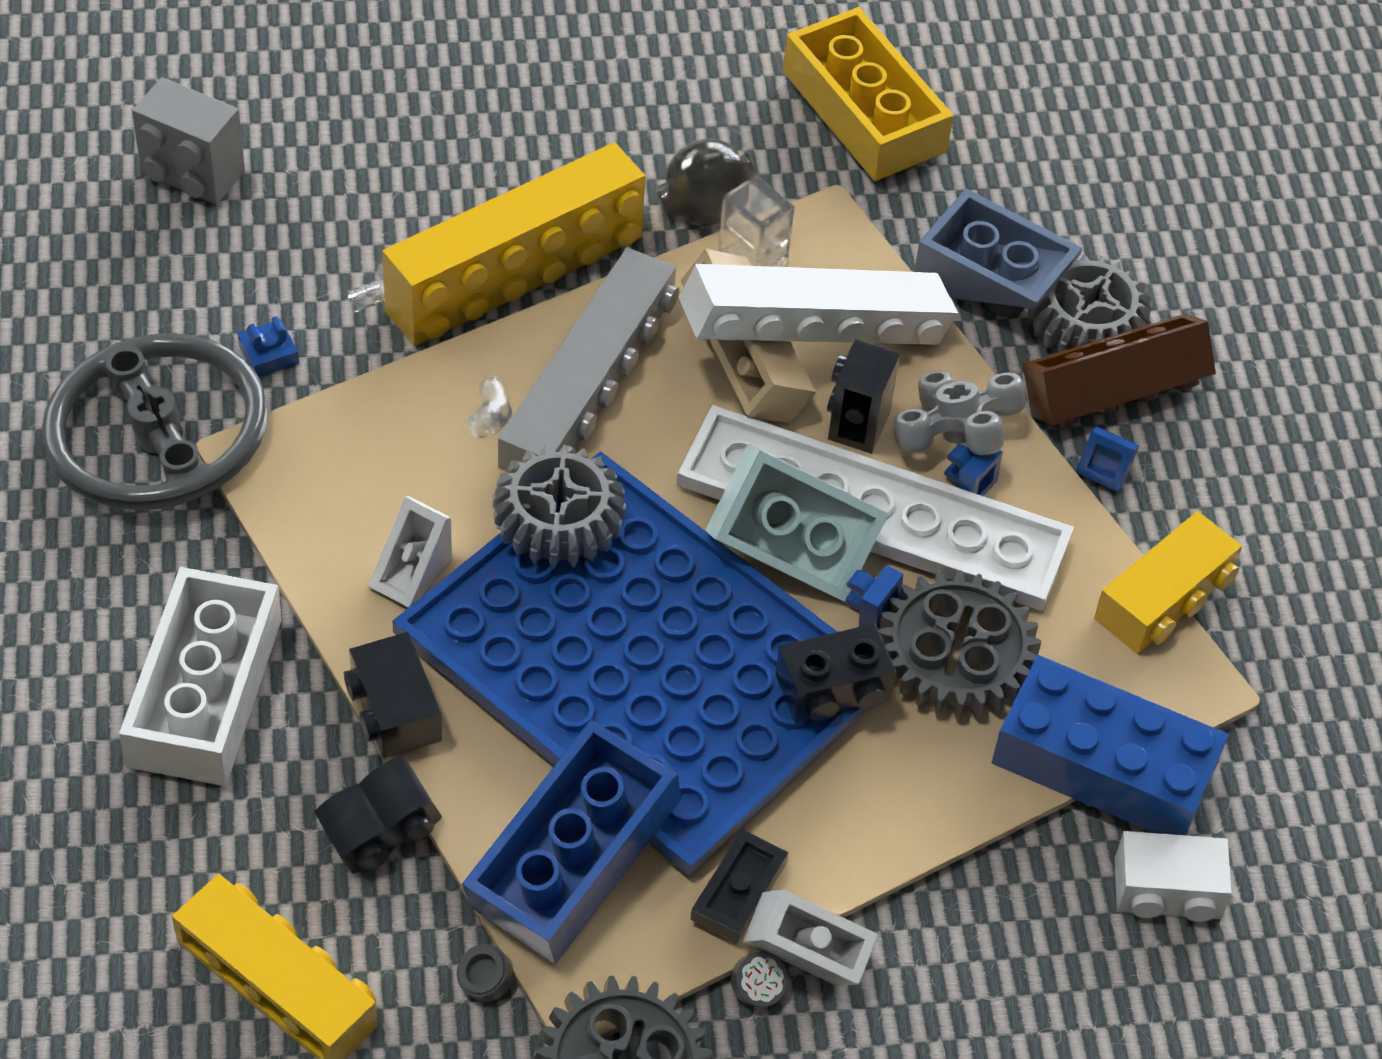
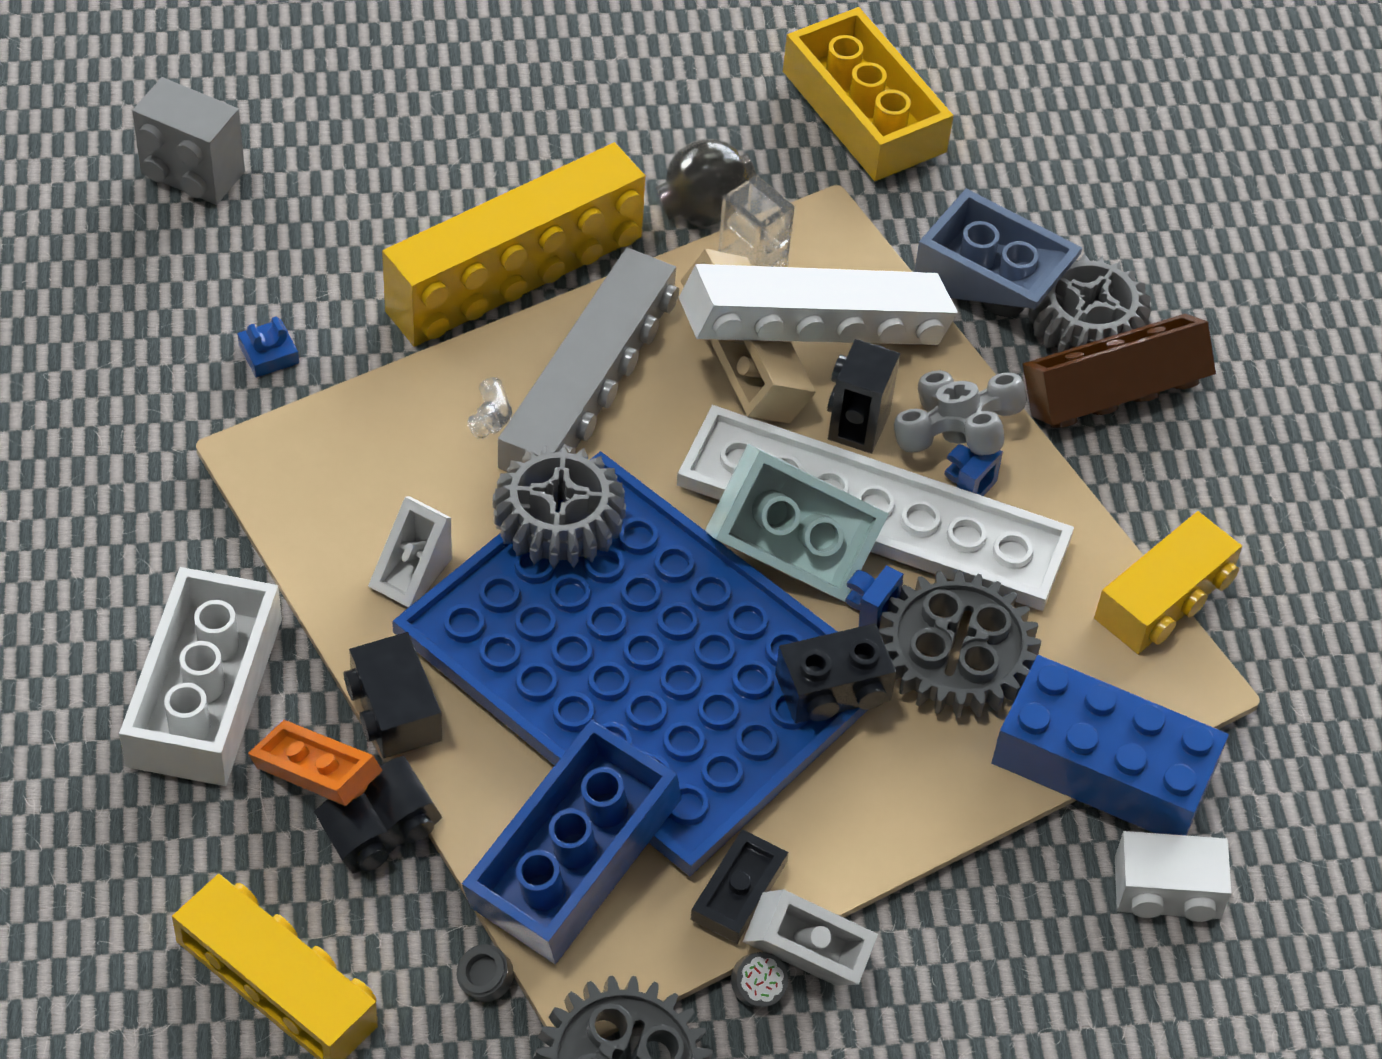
dark grey piece [42,333,268,510] -> none
clear arm [346,262,385,313] -> none
blue tile [1075,427,1139,492] -> none
none -> orange plate [248,720,383,806]

